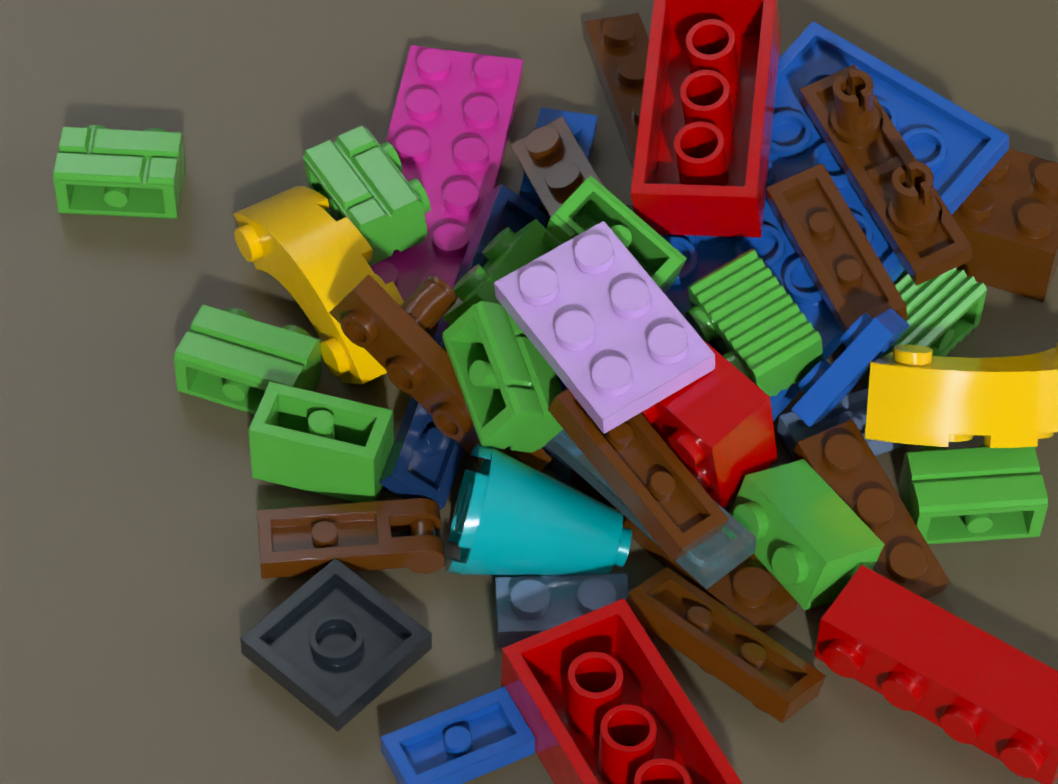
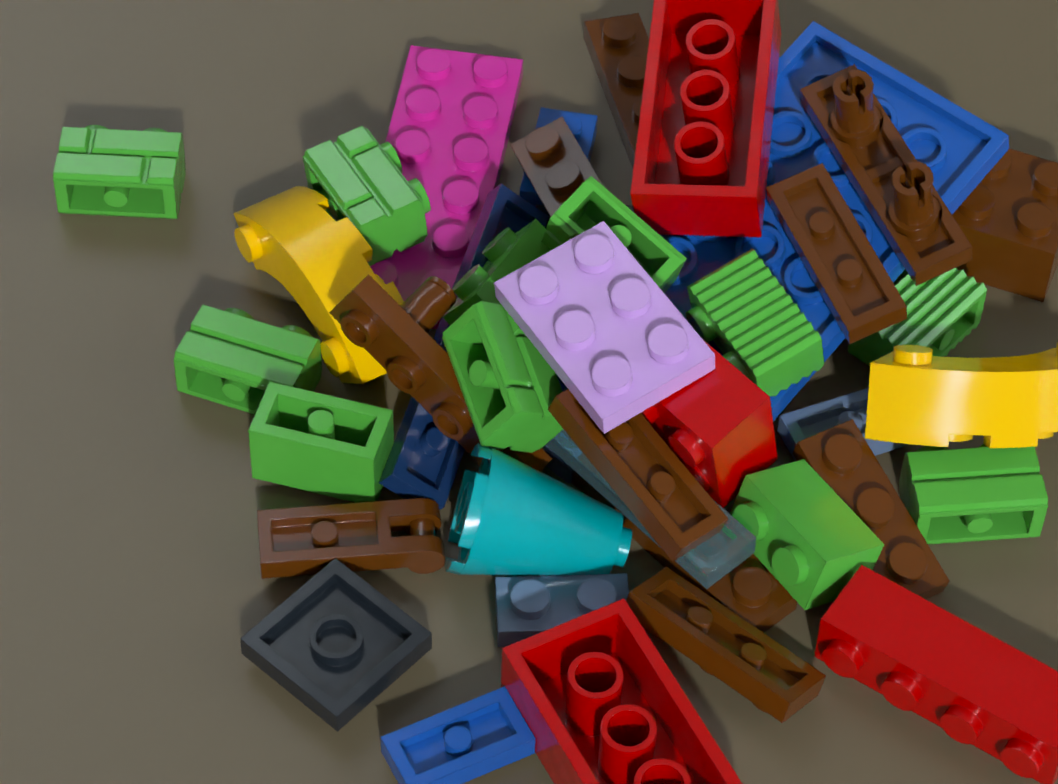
blue plate [791,308,910,427] -> none

